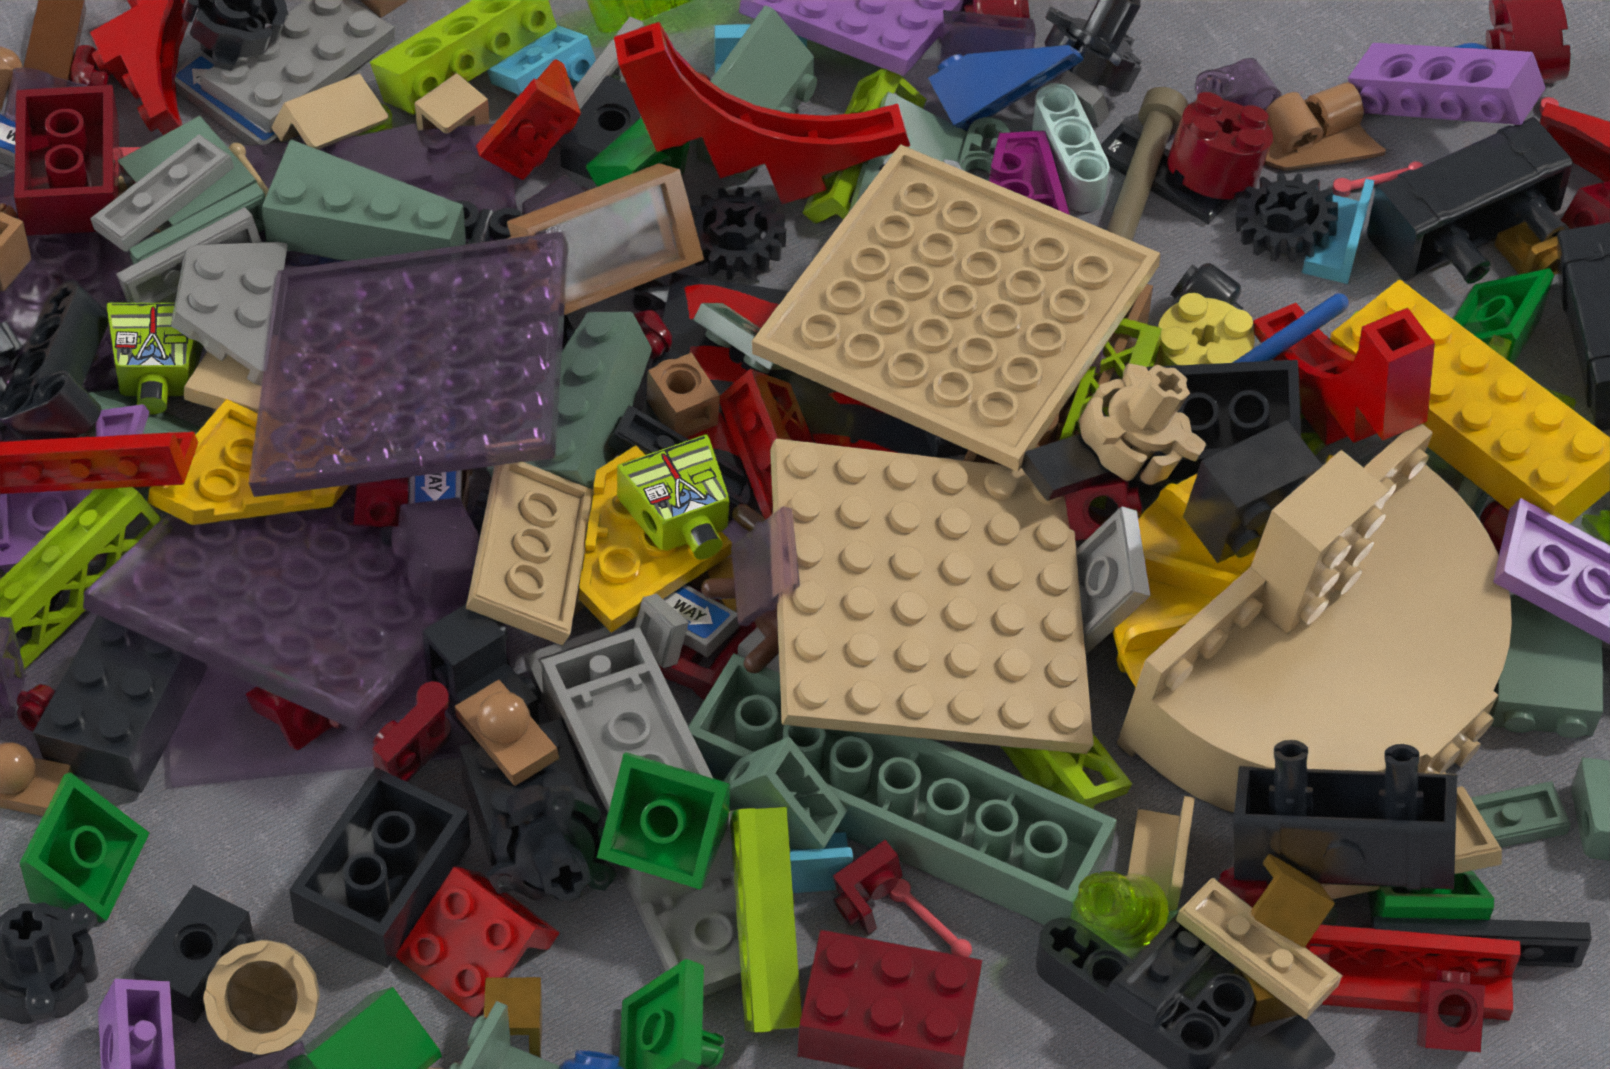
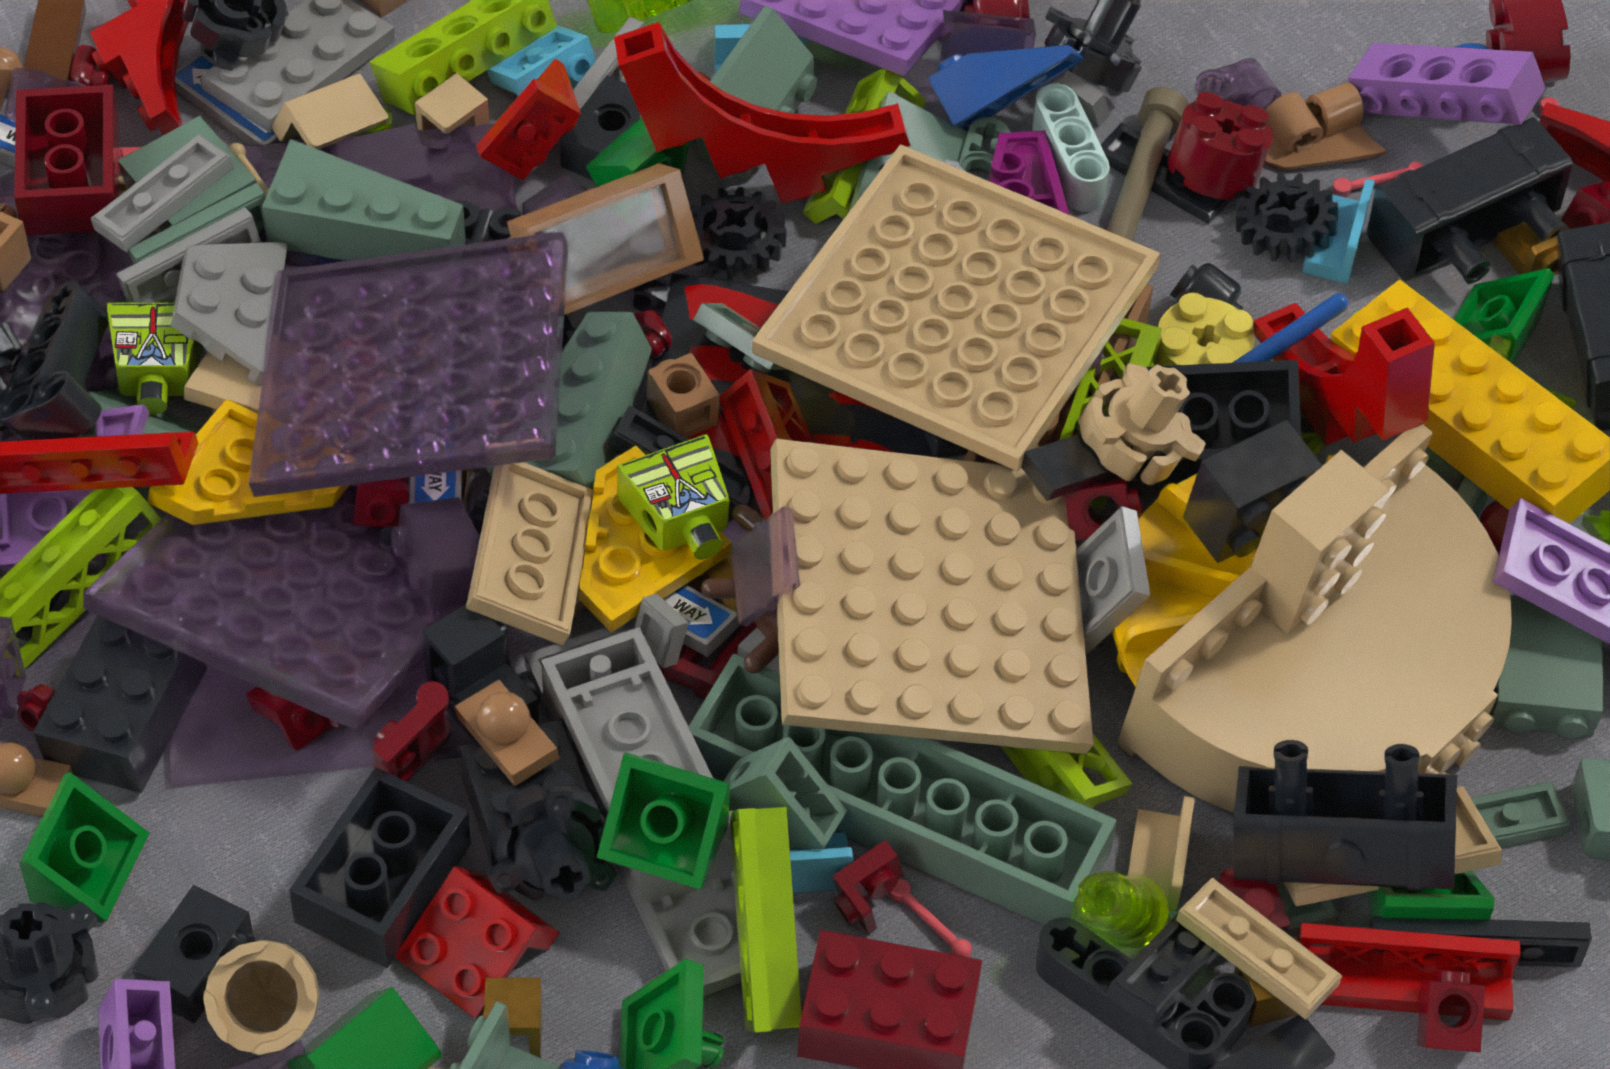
pearl gold panel [1251,854,1335,948] -> none

